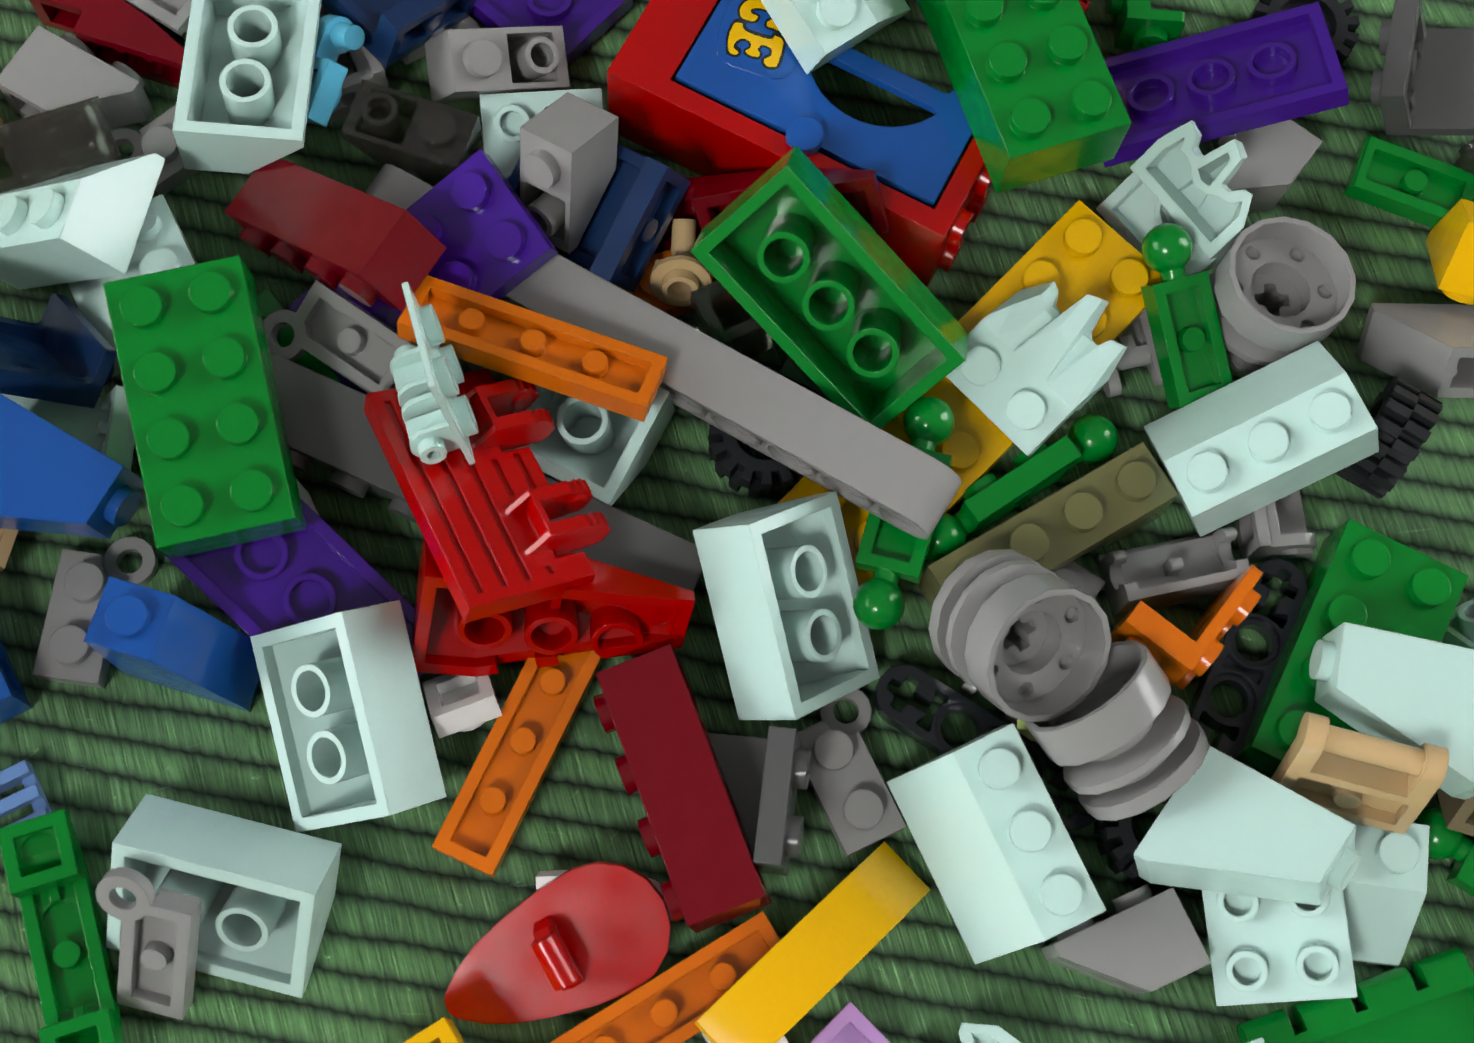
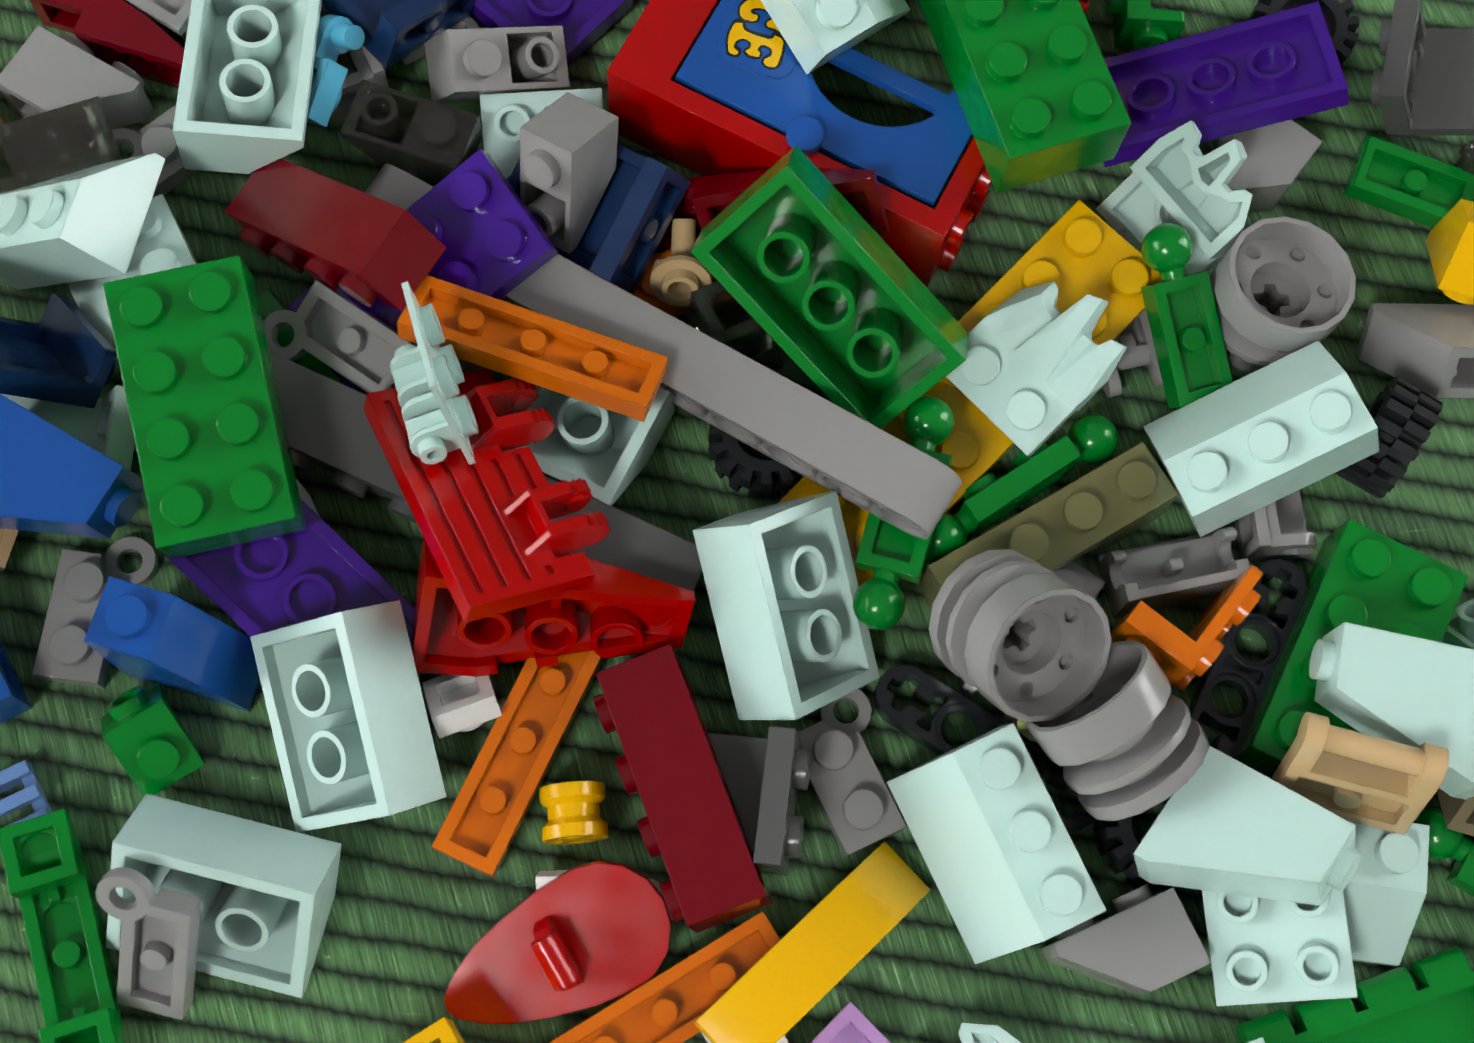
none -> green bracket [101,684,205,797]
none -> yellow wheel [539,781,609,845]

